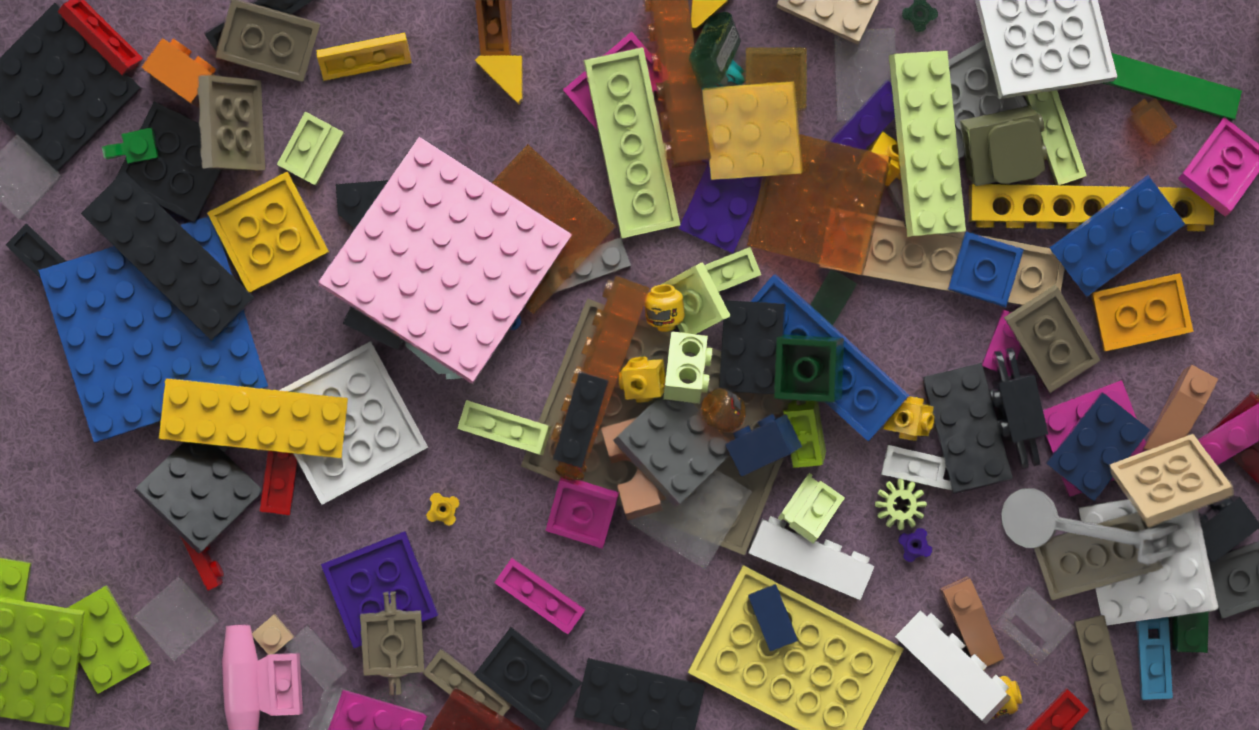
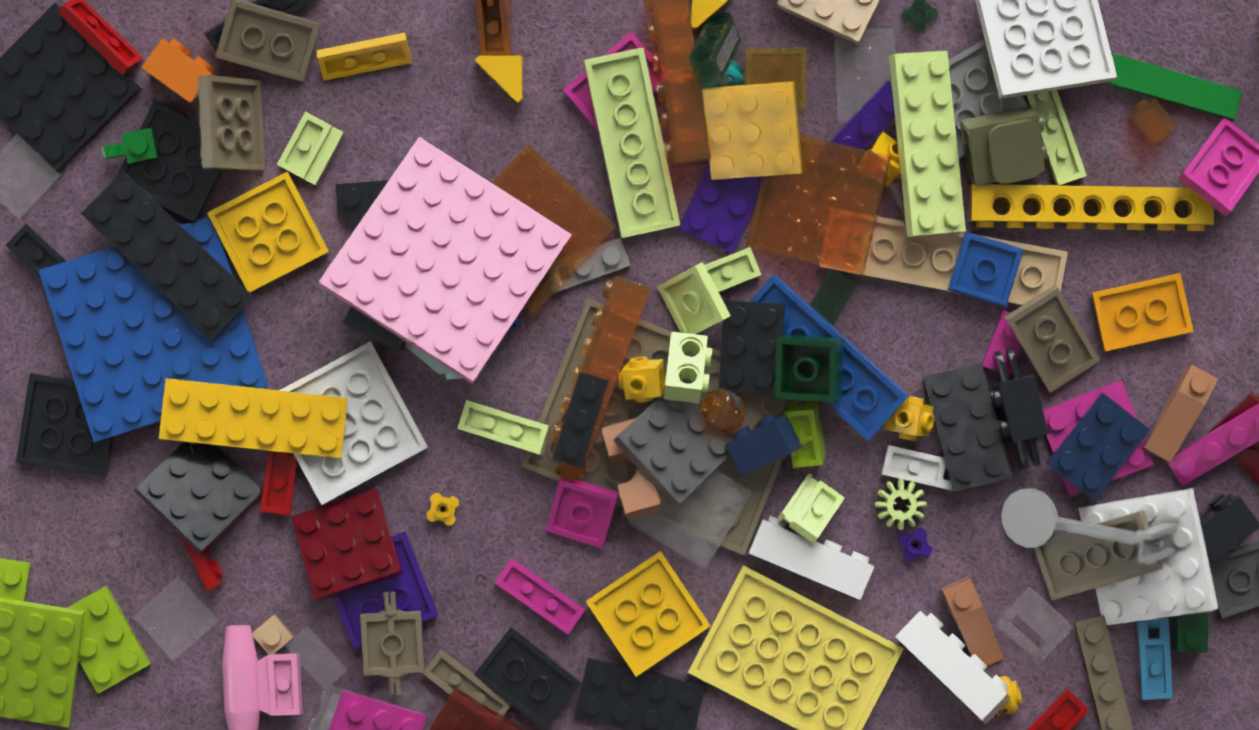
yellow head [644,284,685,332] -> none
dark blue tile [748,584,798,652] -> none
blue plate [1050,175,1185,297] -> none
tan plate [1109,434,1233,527] -> none
none -> black plate [16,373,113,477]
none -> dark red plate [291,488,403,602]
none -> yellow plate [585,551,711,677]

